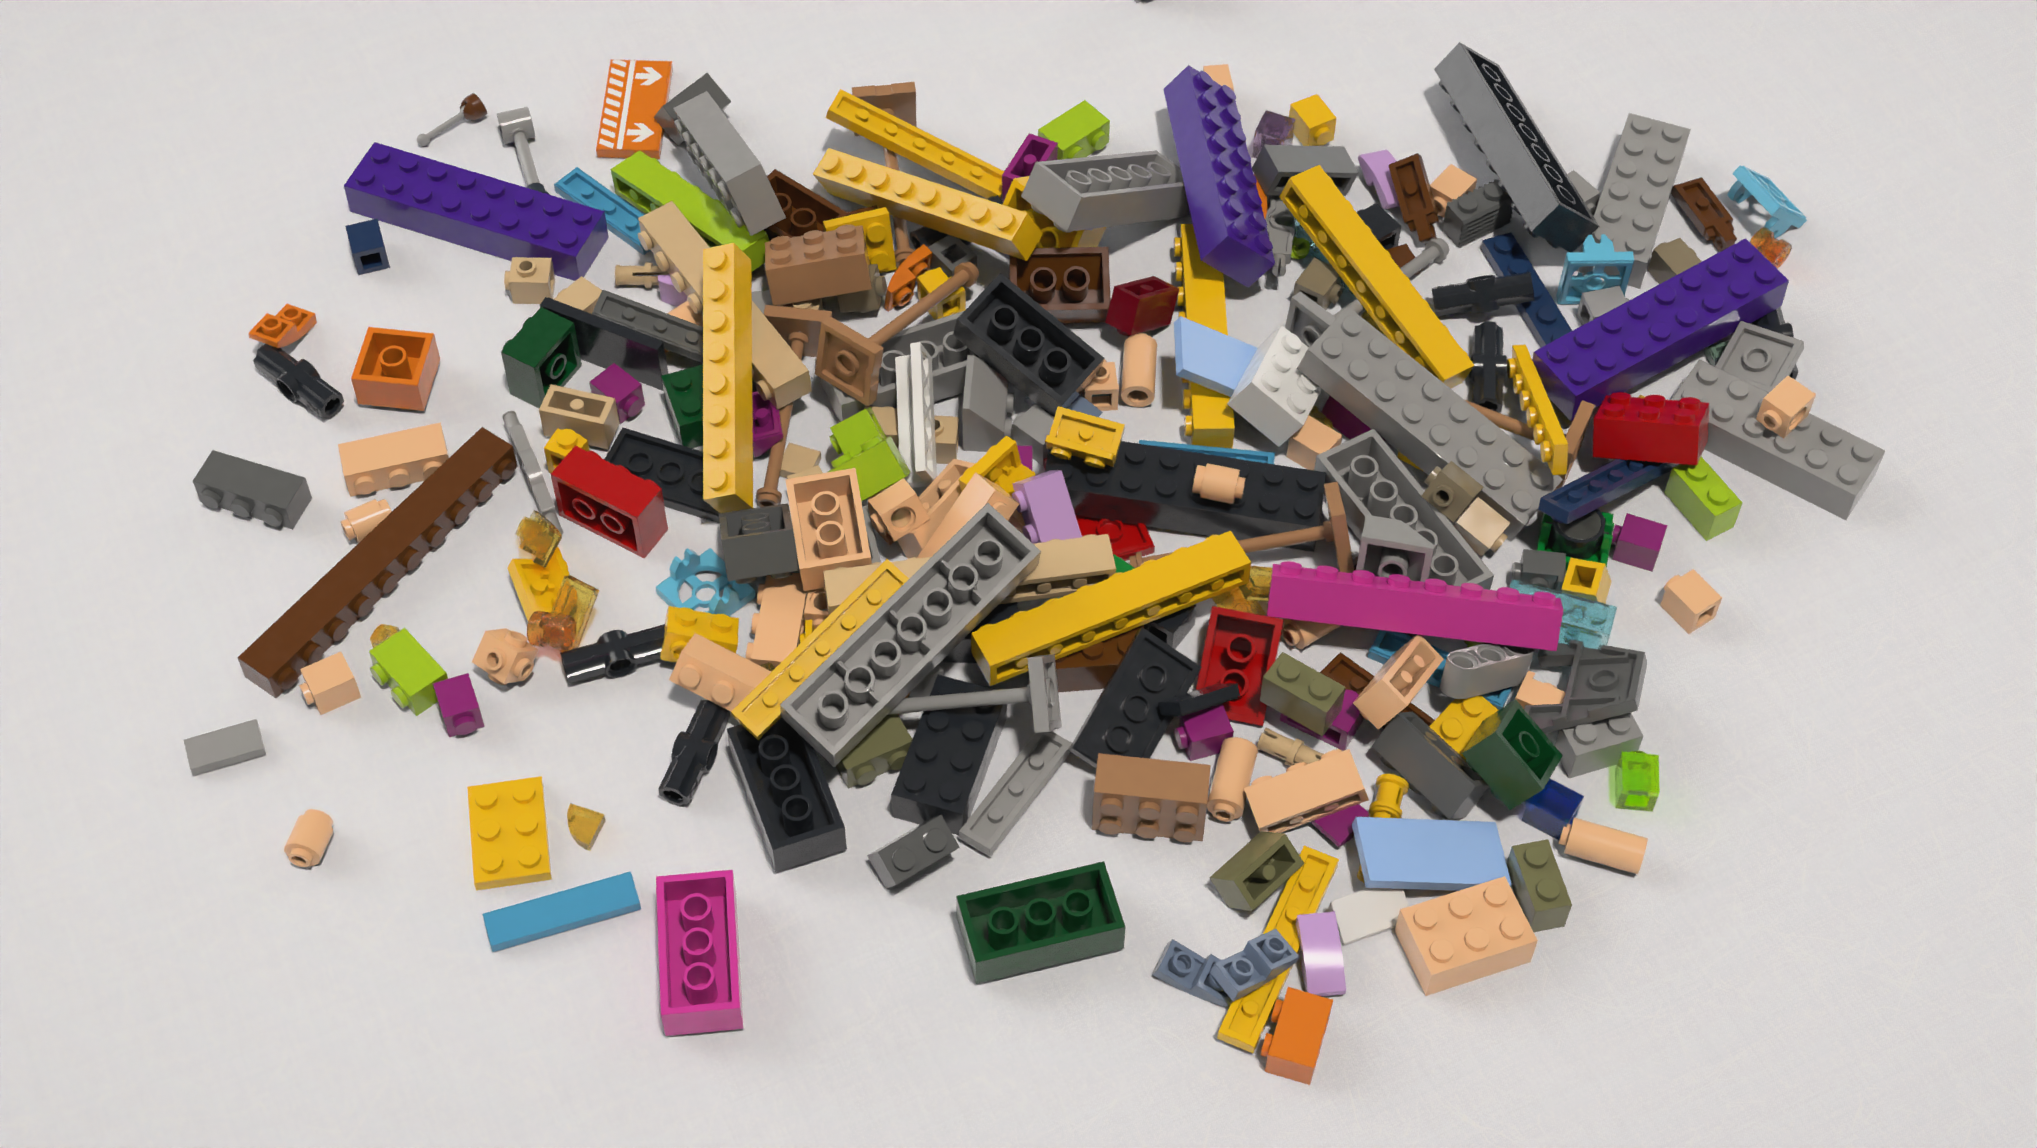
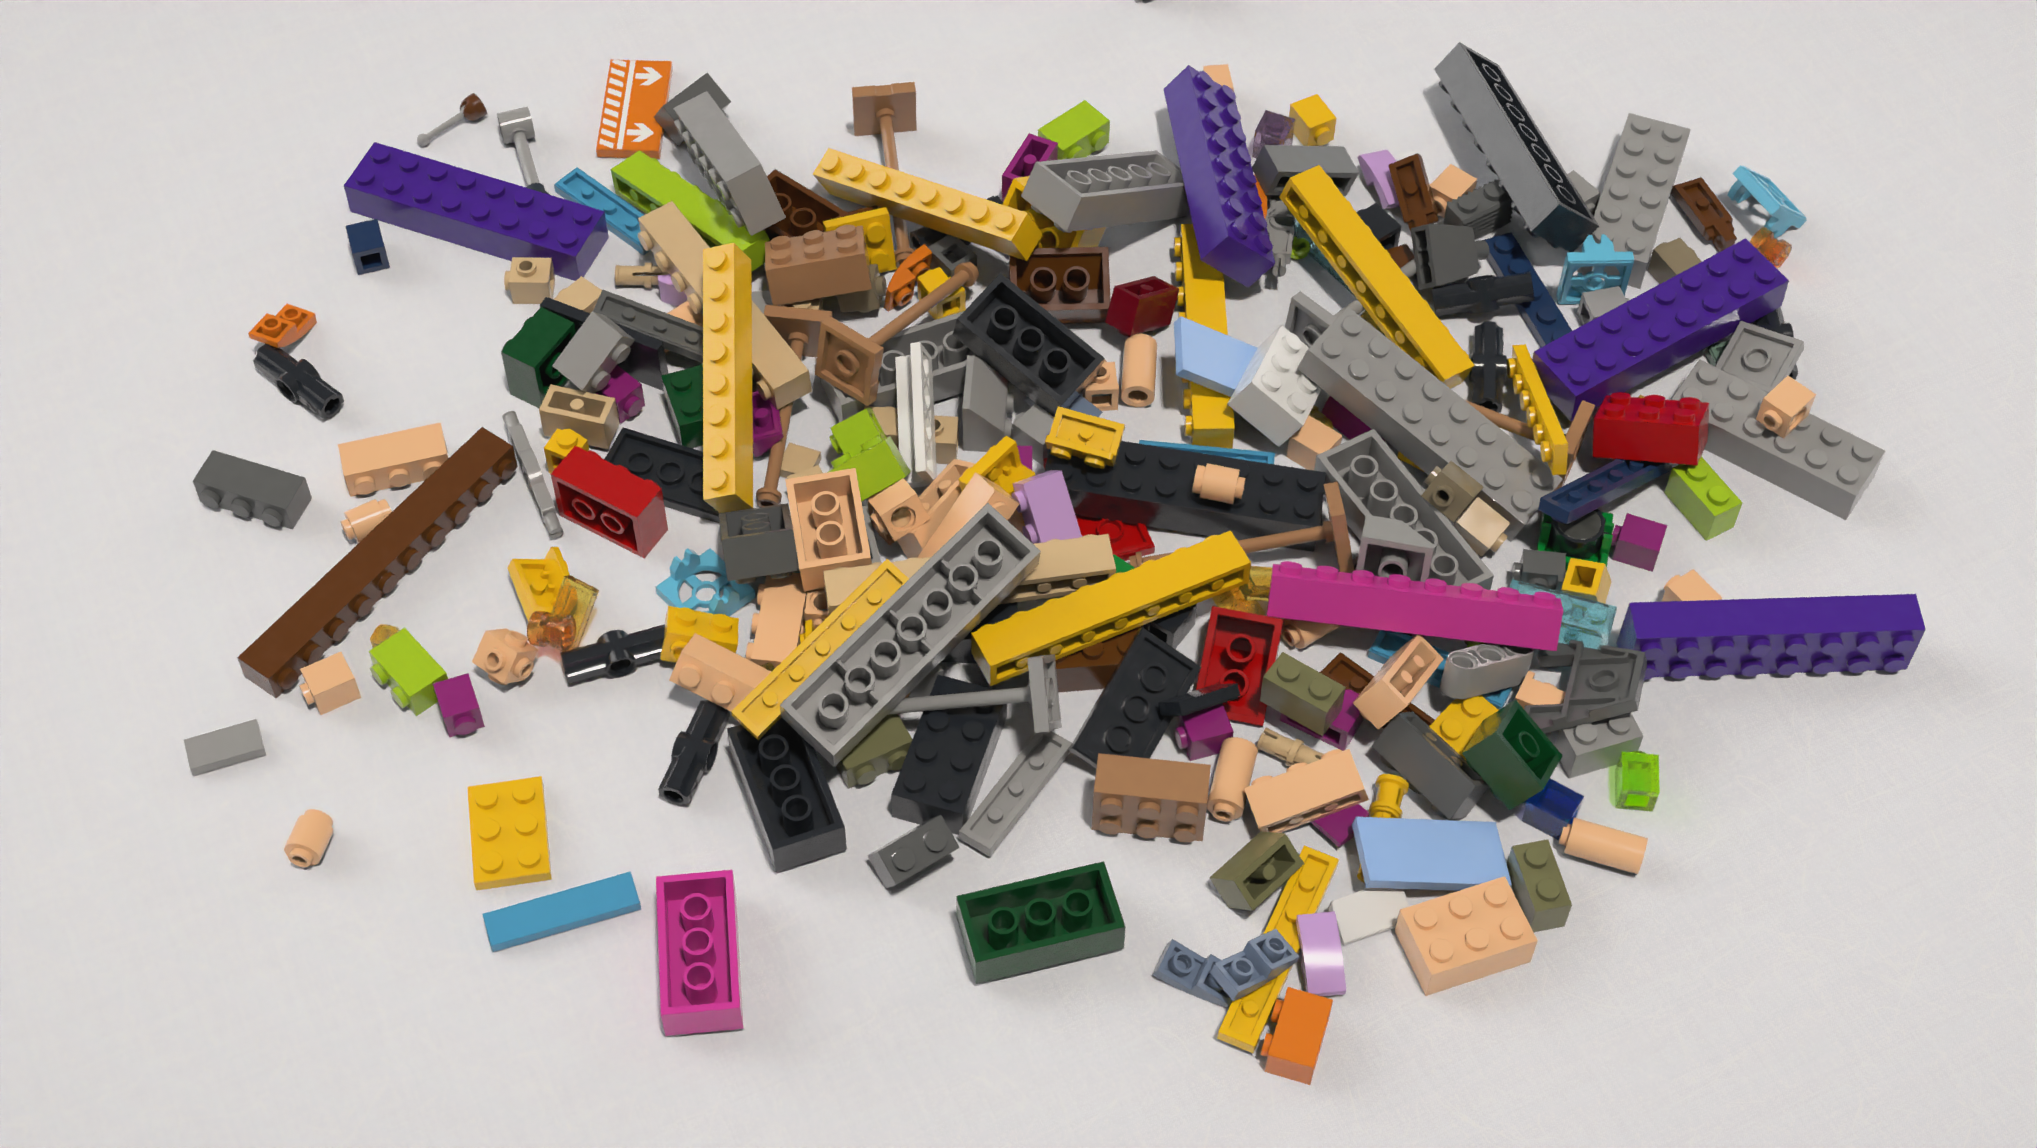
orange brick [351,327,440,411] -> none
clear yellow slope [515,510,562,568] -> none
clear yellow tile [567,803,606,851] -> none
yellow plate [825,89,1004,199] -> none
dark tan brick [1293,258,1344,310] -> none
none -> light grey brick [552,311,635,394]
none -> dark grey torso [1411,224,1489,290]
none -> dark purple brick [1616,594,1926,680]

